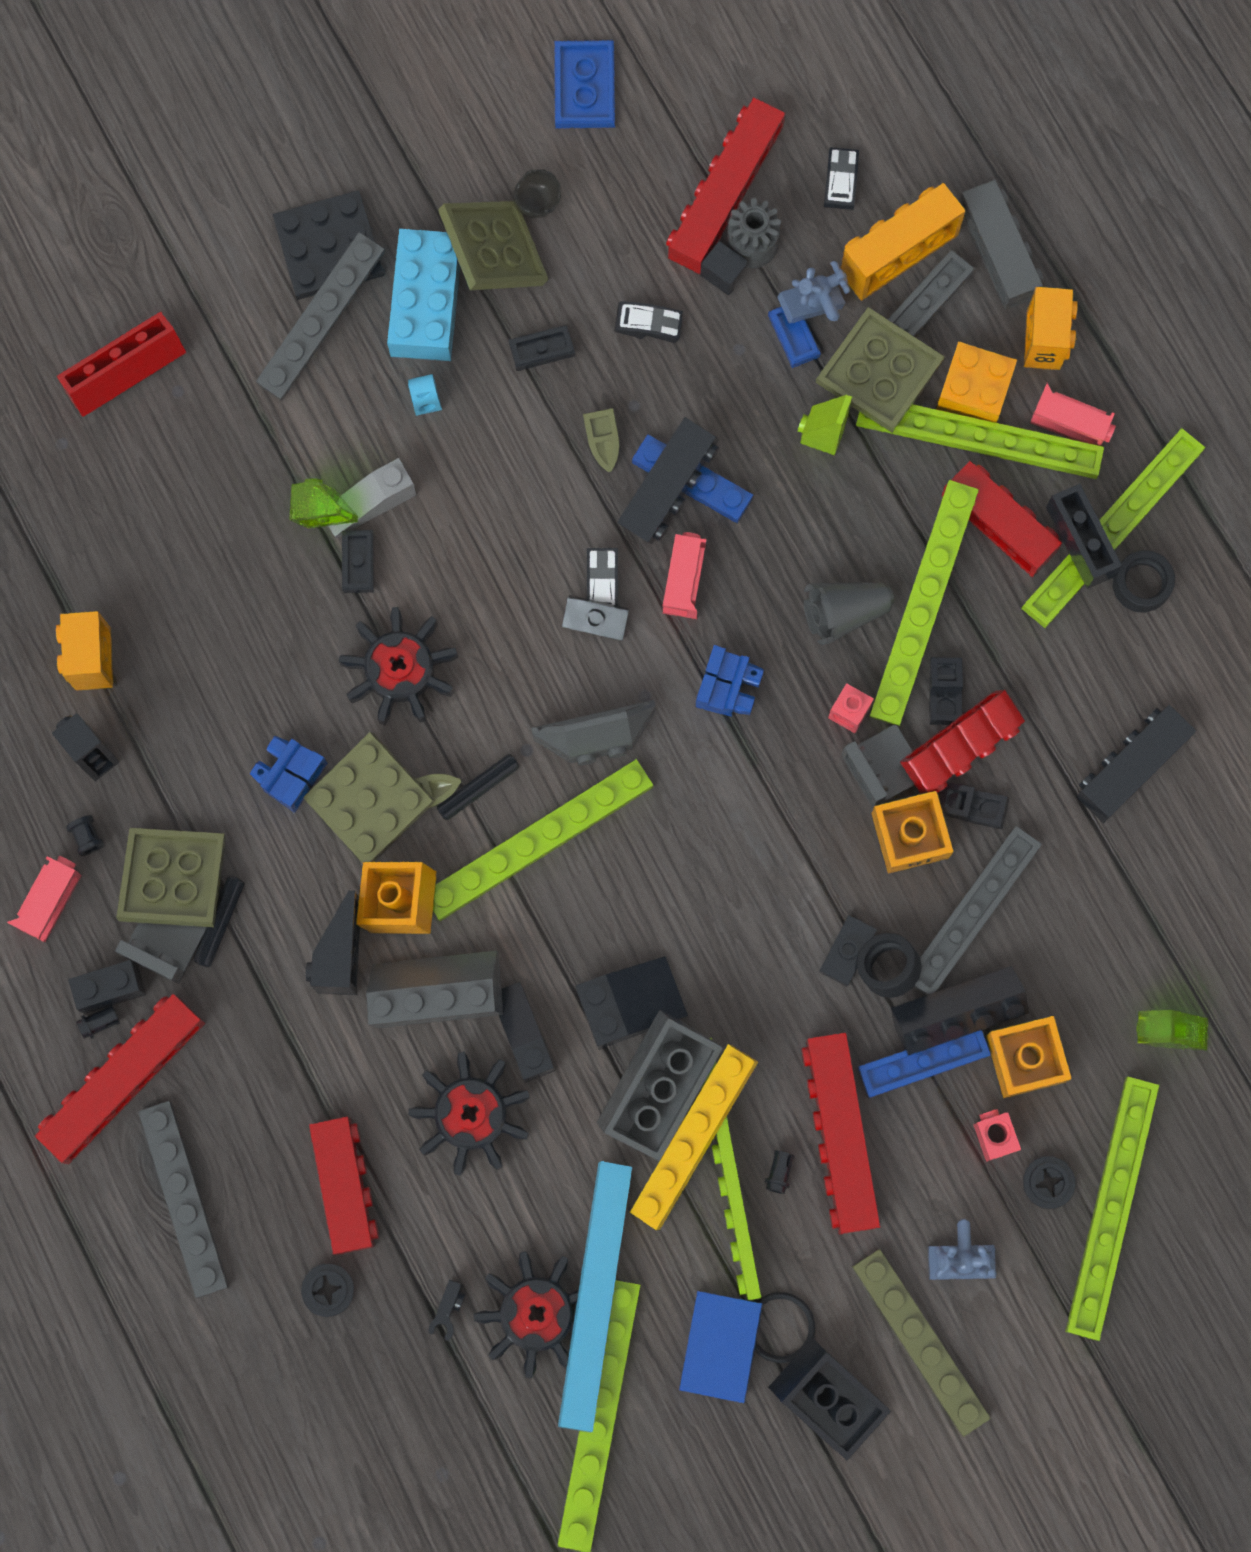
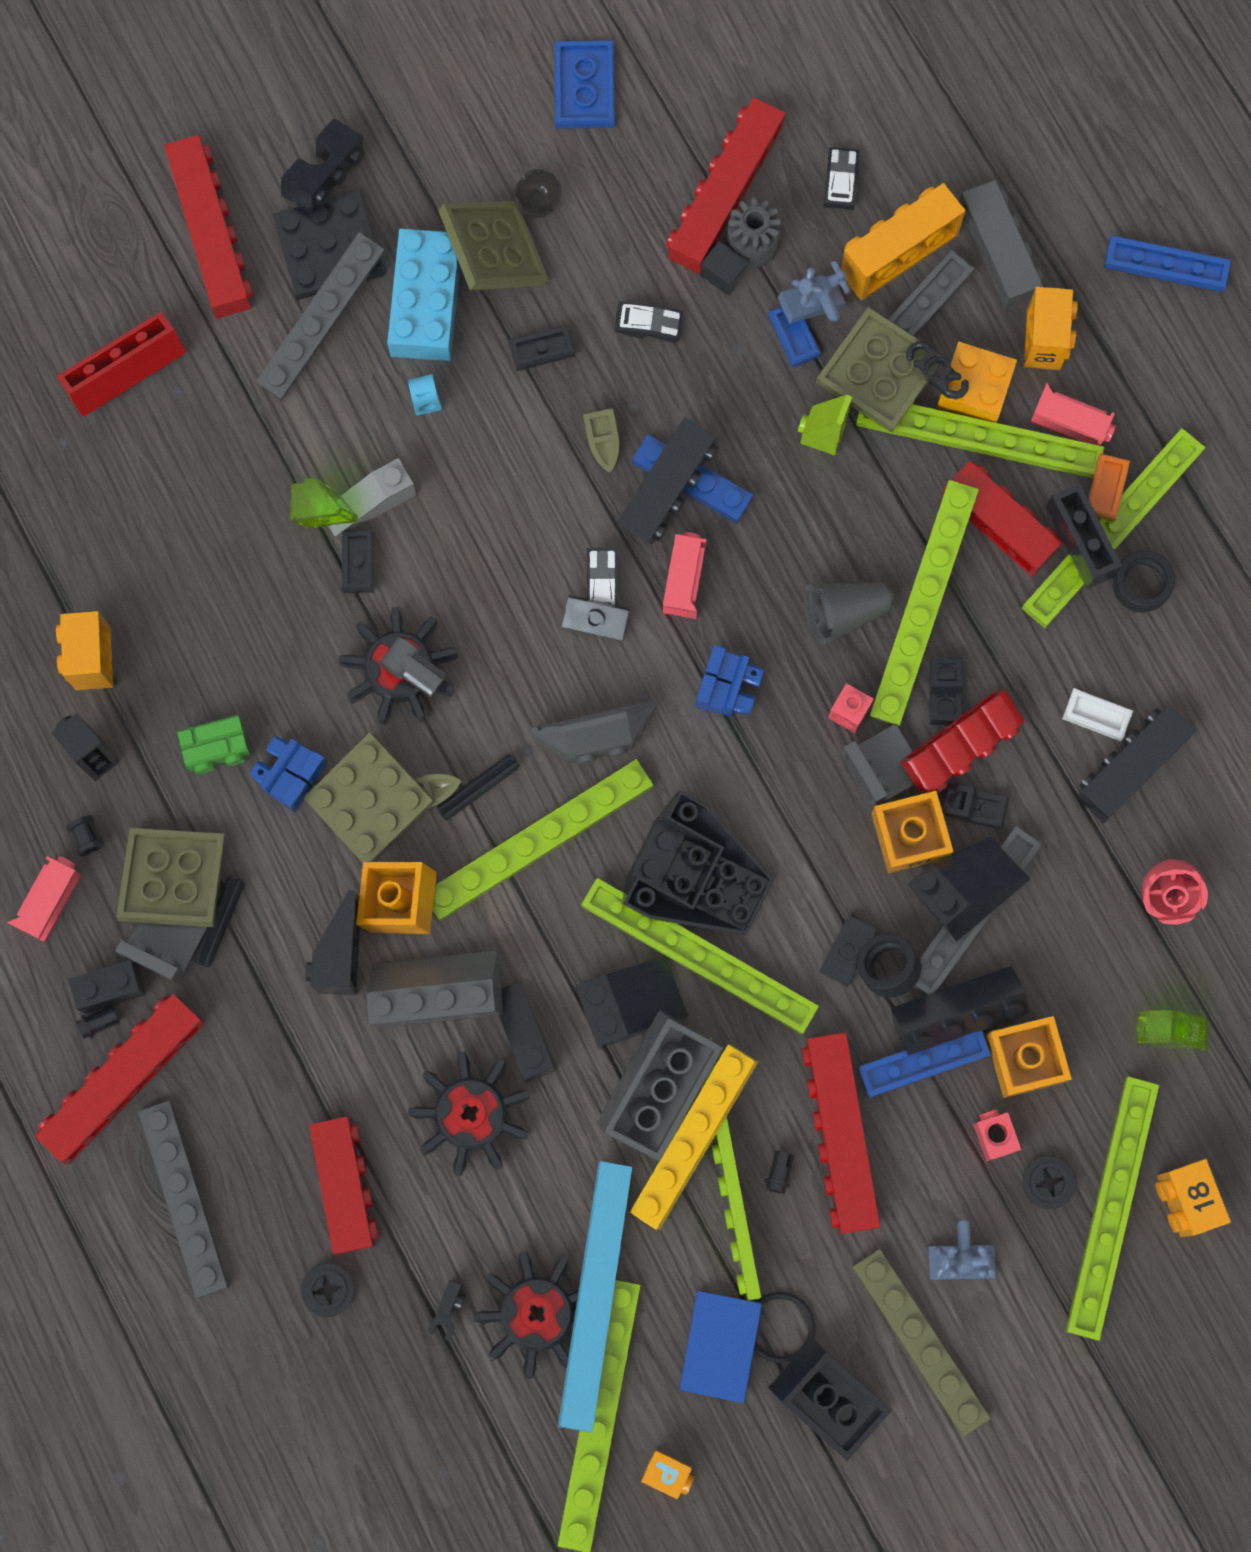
none -> red brick [164,135,254,319]
none -> bright green brick [177,715,251,774]
none -> black arch [281,118,365,214]
none -> dark grey piece [379,637,447,698]
none -> lime plate [581,878,819,1035]
none -> black wedge [622,791,774,935]
none -> light orange brick [641,1449,695,1500]
none -> black piece [906,341,969,400]
none -> black slope [908,837,1030,942]
none -> white tile [1062,688,1133,741]
none -> orange tile [1088,453,1130,521]
none -> blue plate [1104,235,1231,292]
none -> coral cylinder [1142,859,1208,925]
none -> light orange brick [1155,1159,1231,1238]

